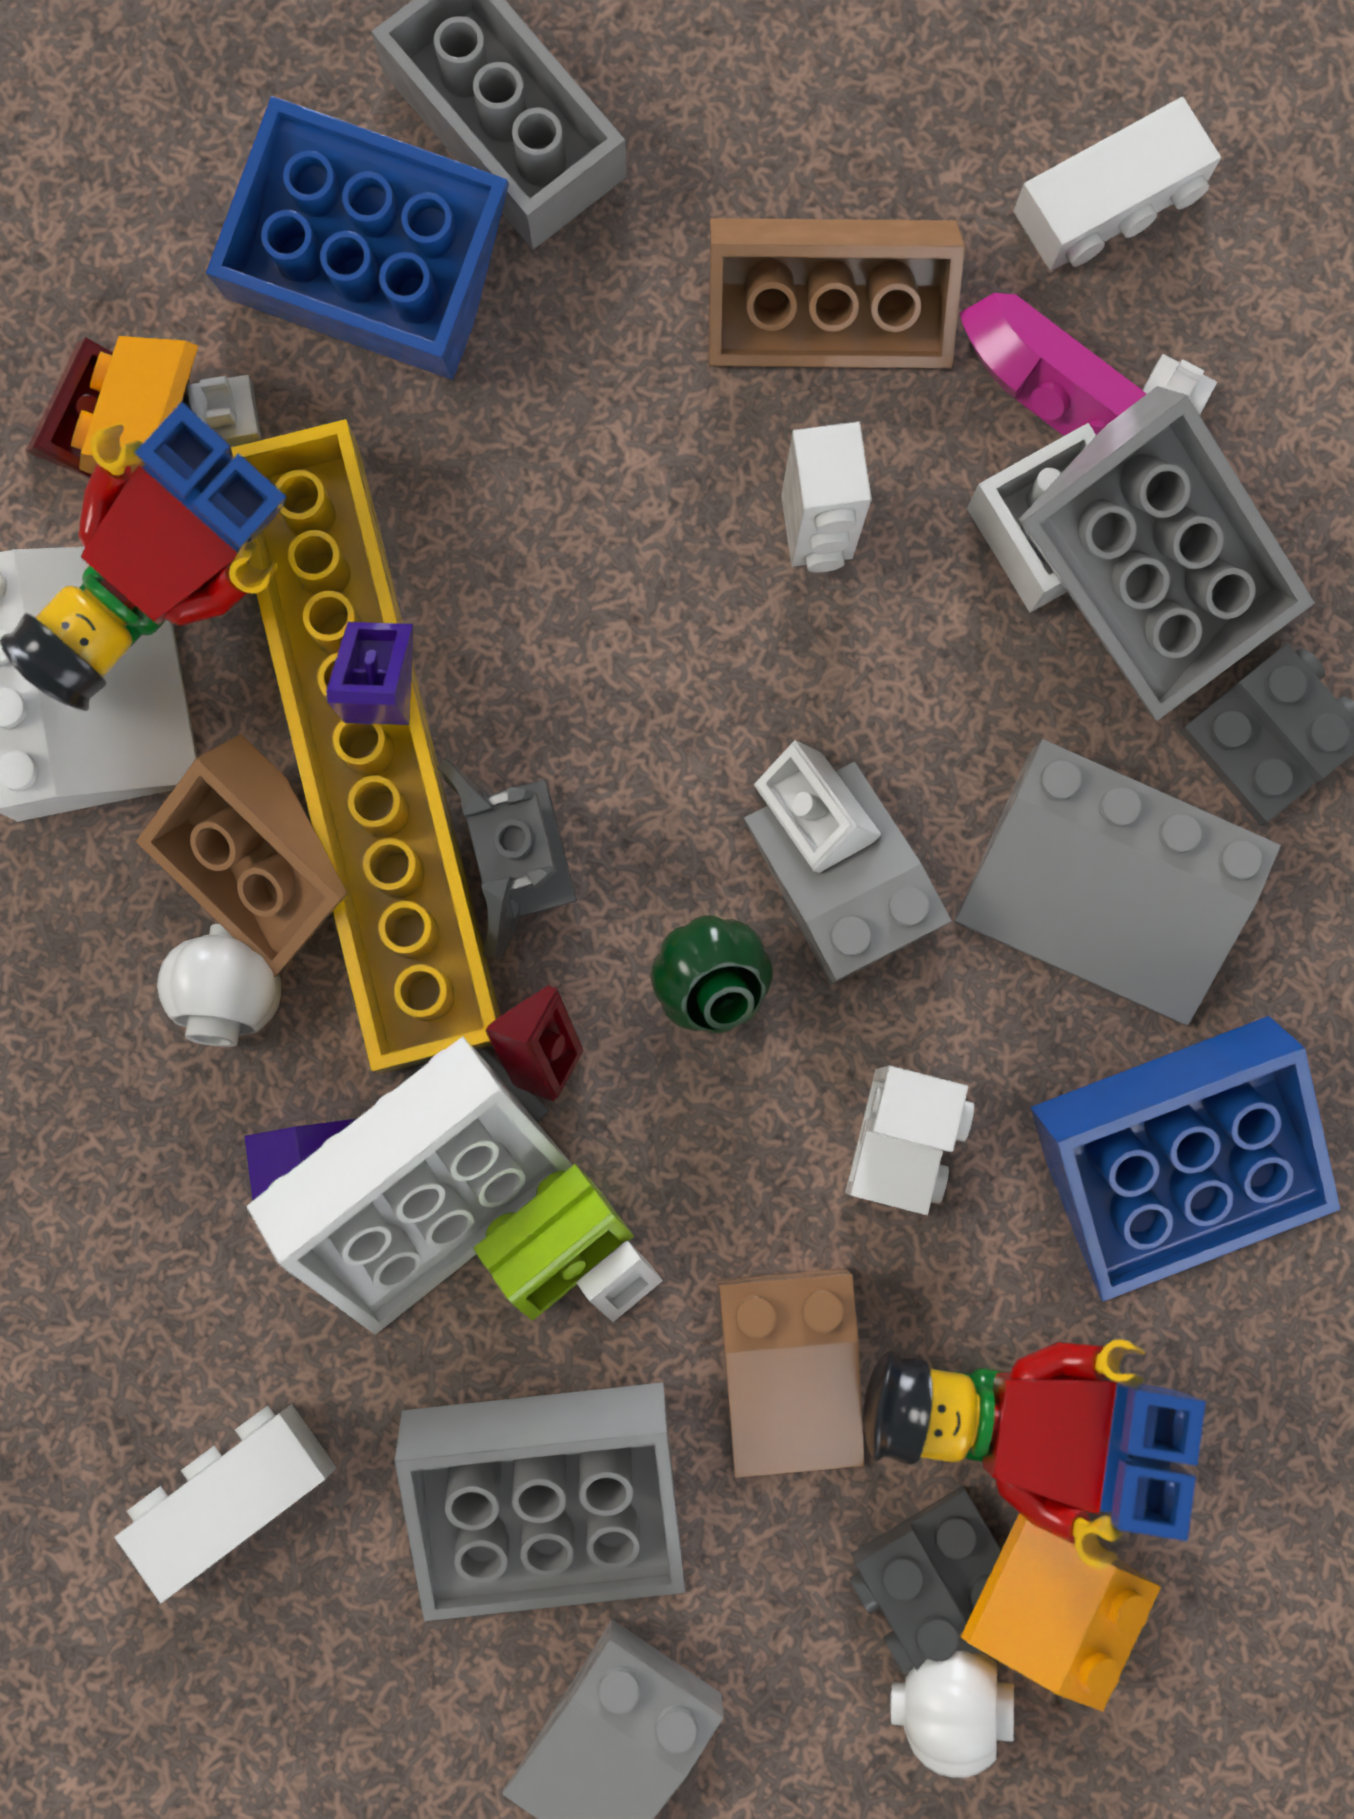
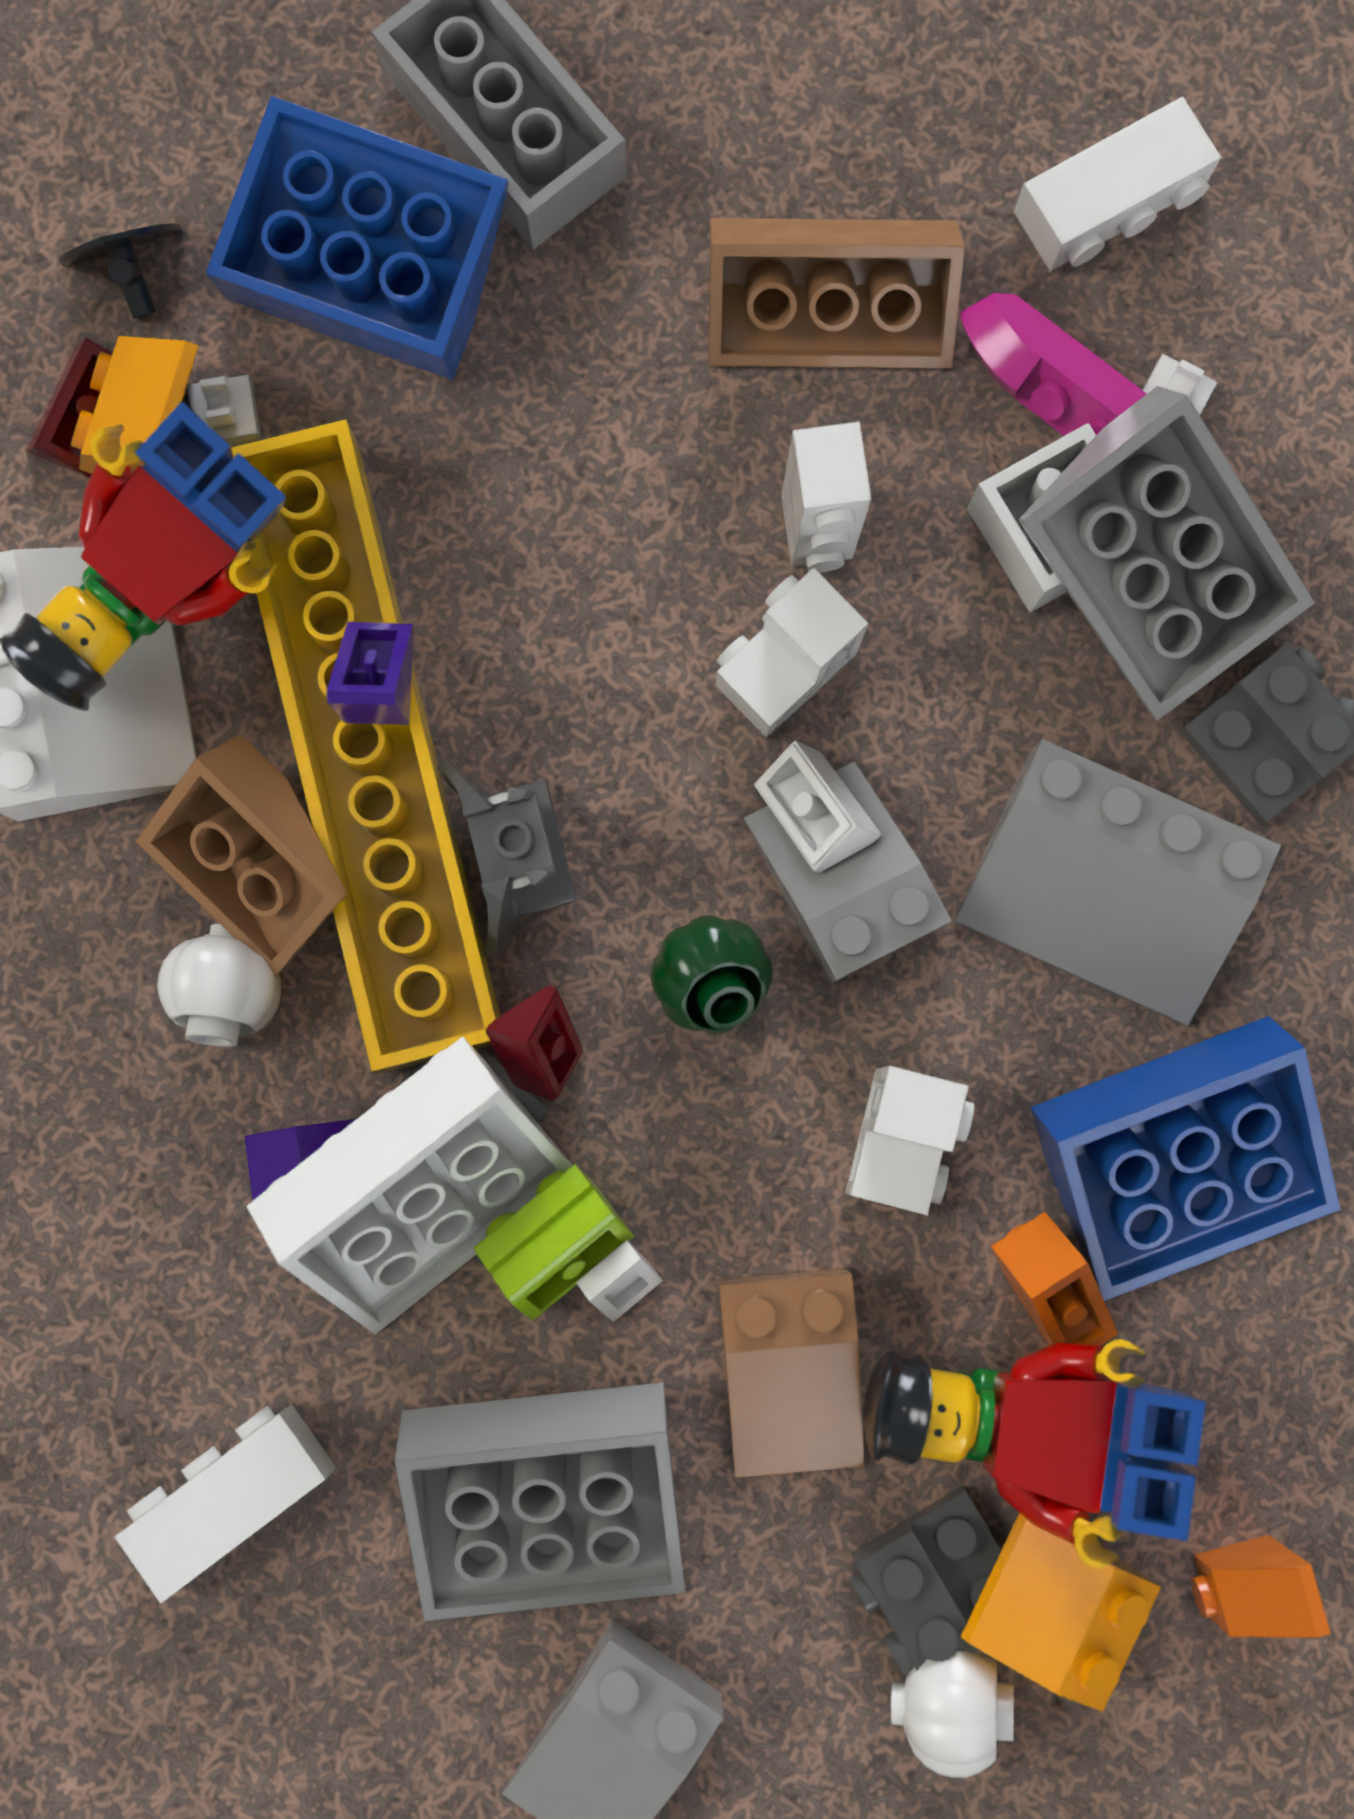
none -> black shield [59,223,183,319]
none -> white brick [716,567,869,738]
none -> orange slope [990,1211,1118,1346]
none -> orange slope [1191,1535,1331,1638]

